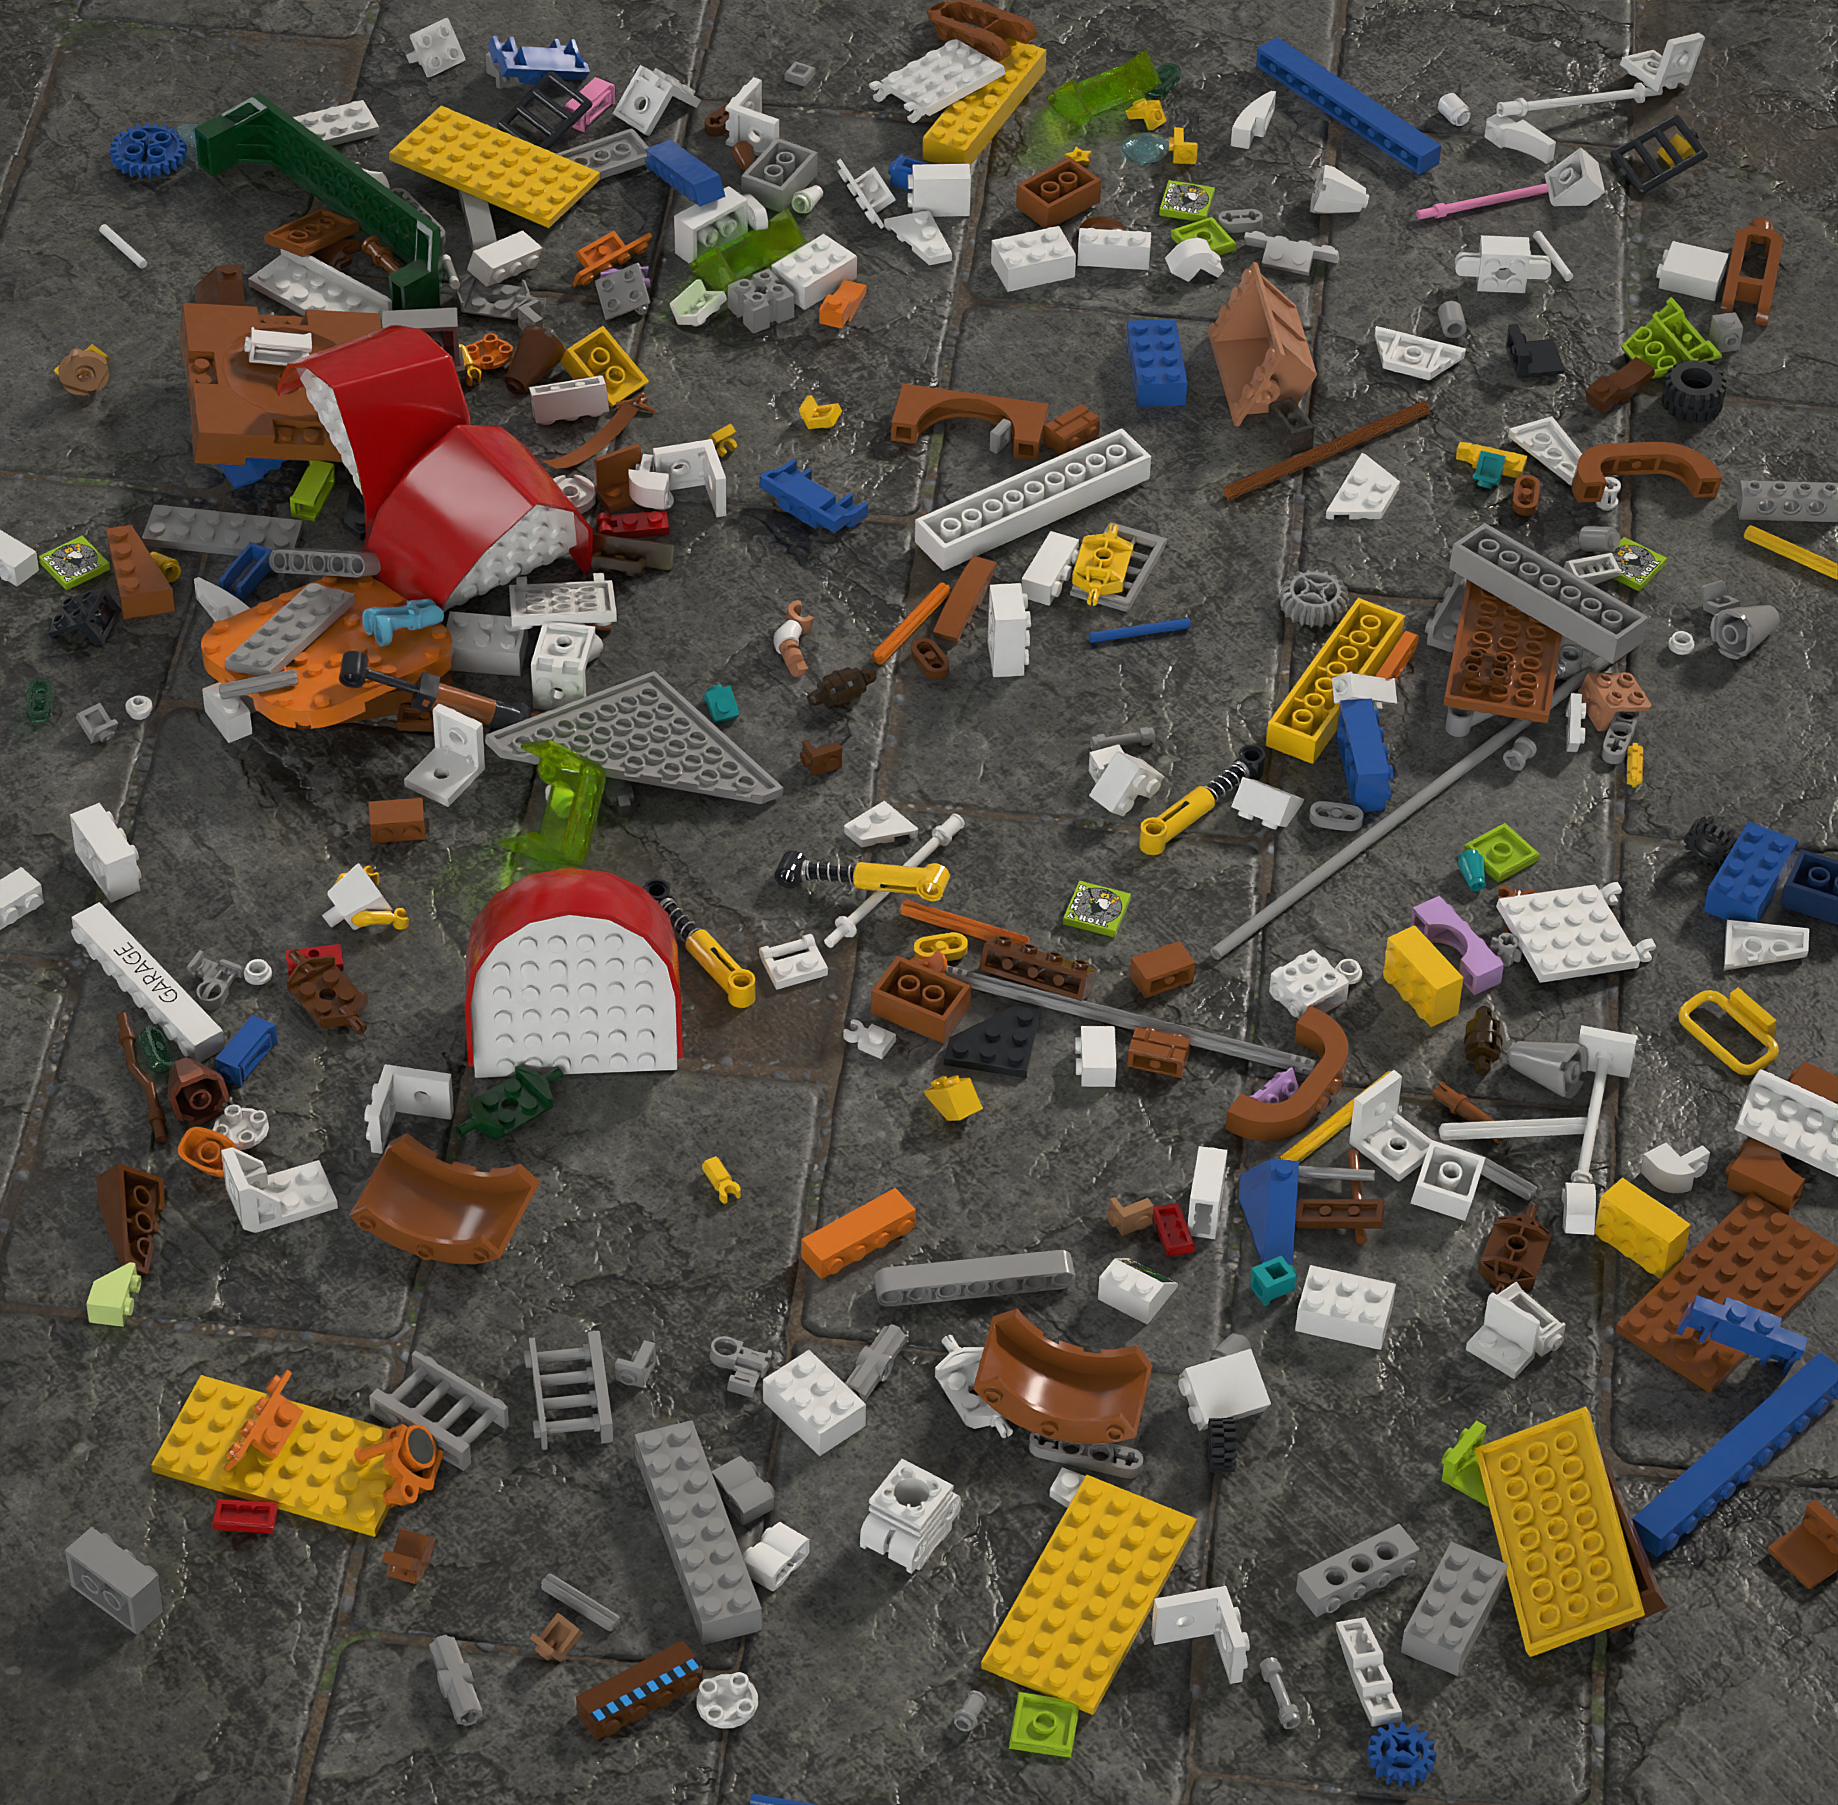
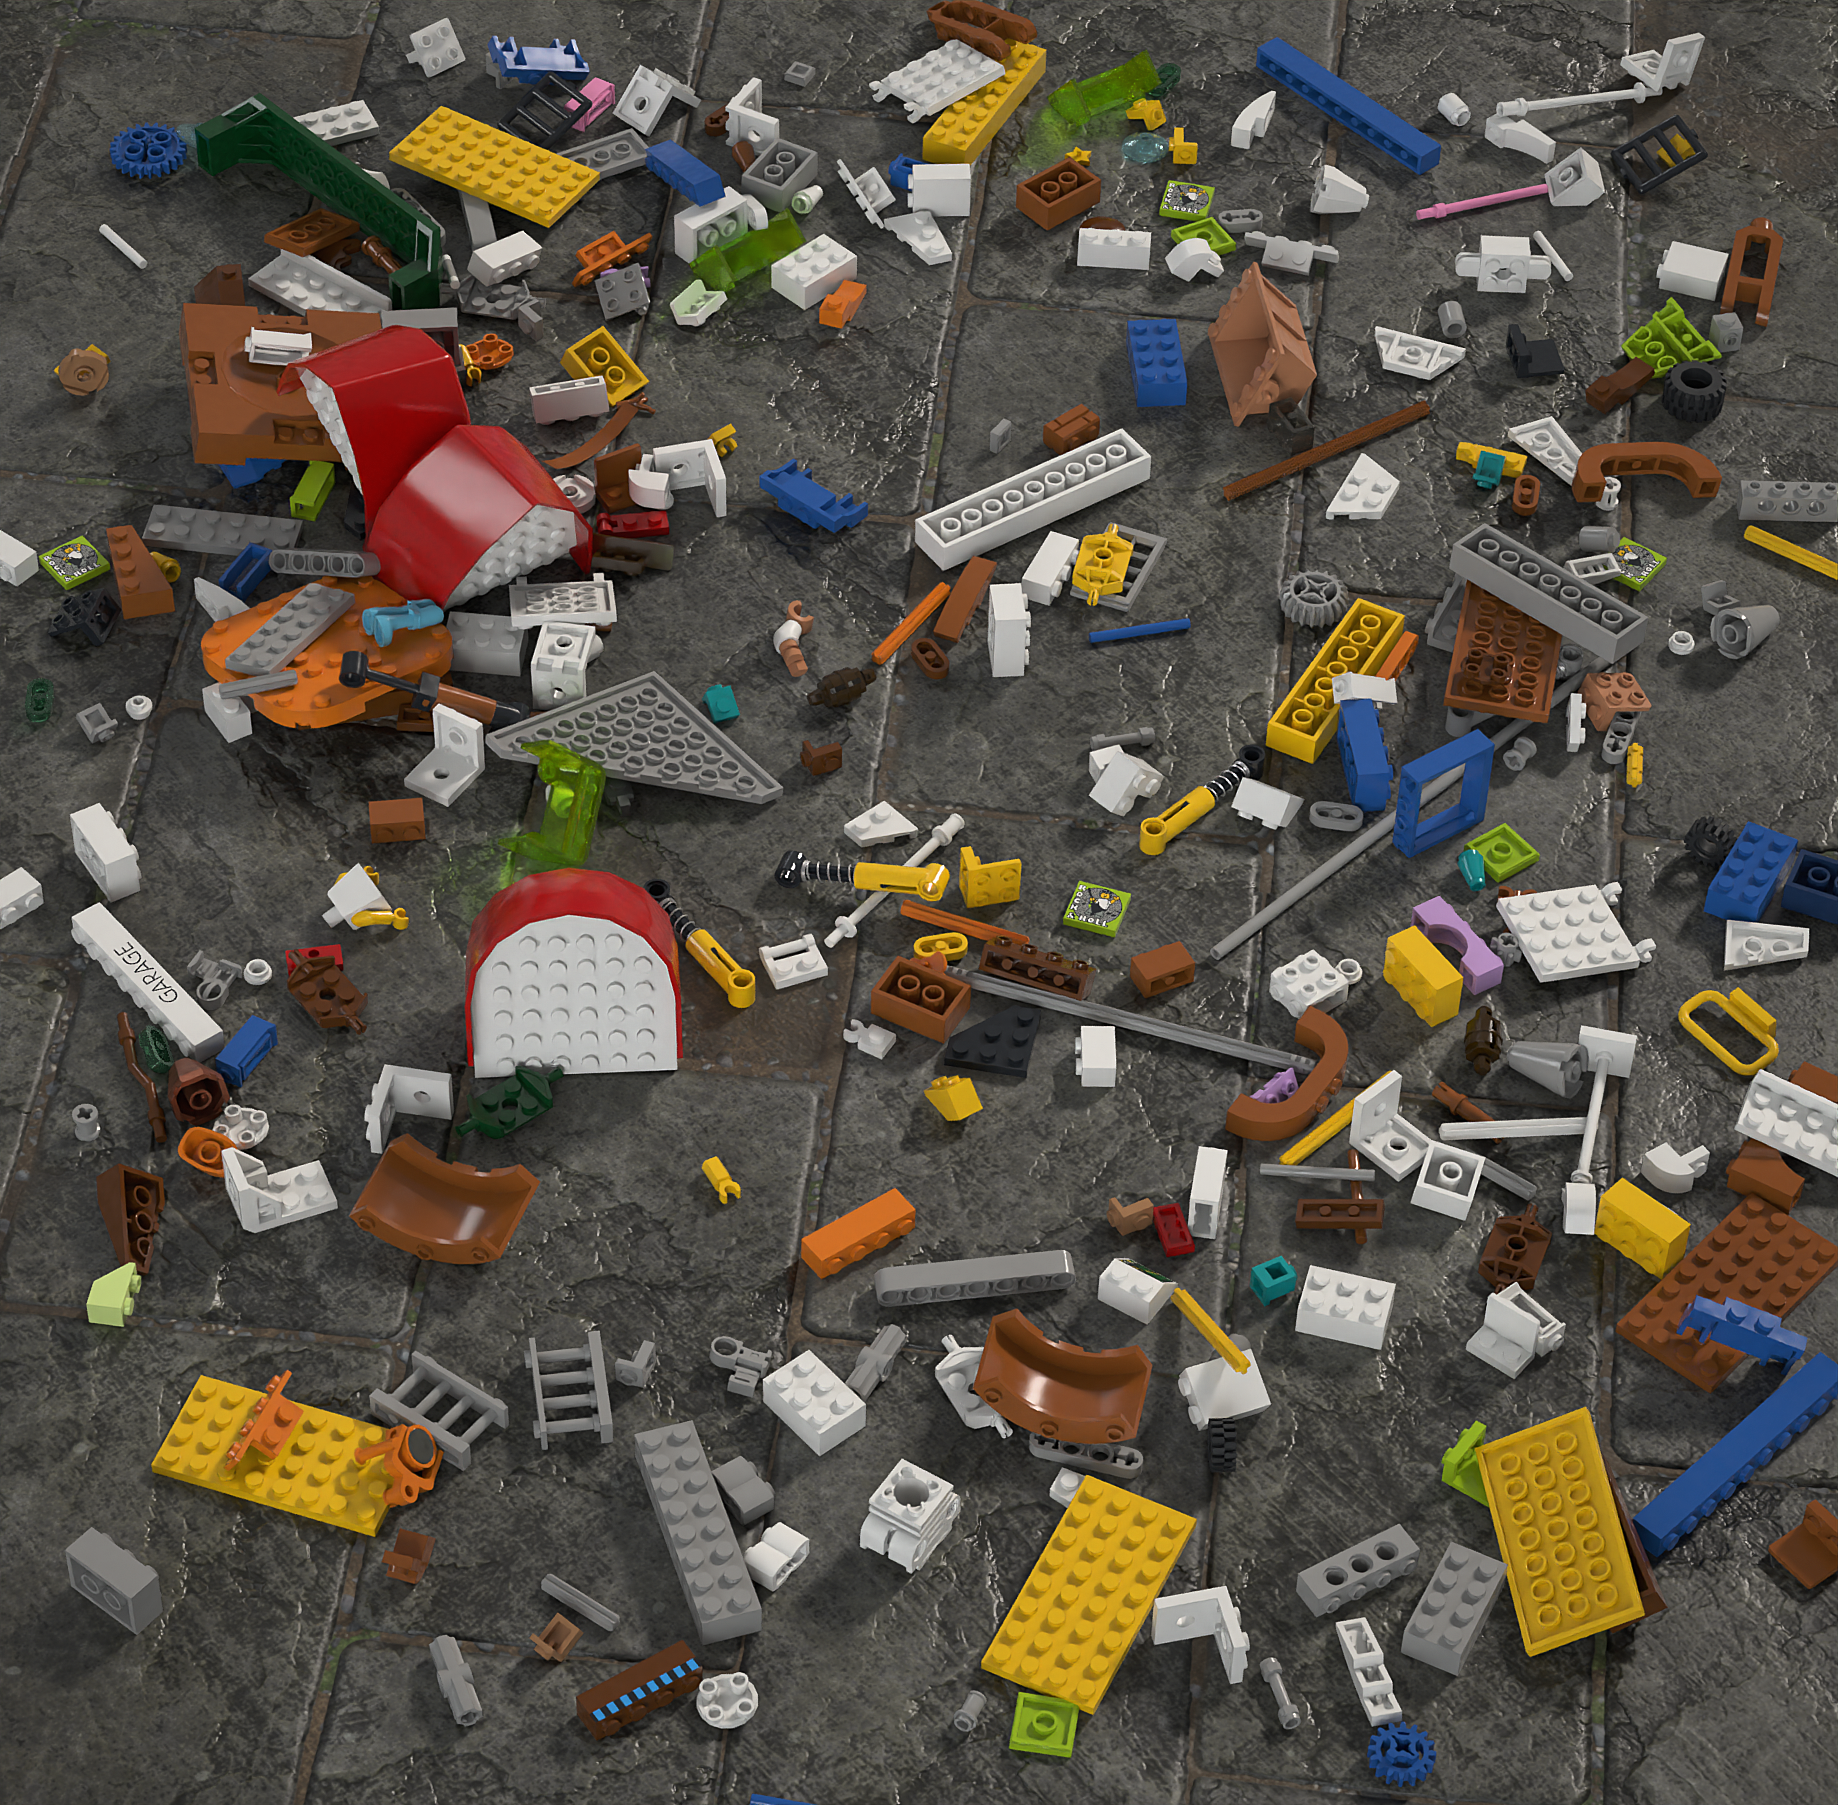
red plate [212,1499,278,1534] -> none
reddish brown cone [505,326,566,394] -> none
light grey brick [728,269,794,334] -> none
yellow bracket [799,395,842,429] -> none
dark orange arch [891,384,1049,461] -> none
white brick [991,226,1076,292] -> none
dark orange brick [1127,1027,1190,1078] -> none
blue wedge [1238,1159,1299,1265] -> none
none -> light grey bush [72,1104,101,1141]
none -> yellow bracket [959,846,1021,908]
none -> yellow axle [1171,1288,1251,1374]
none -> blue window [1392,729,1495,858]

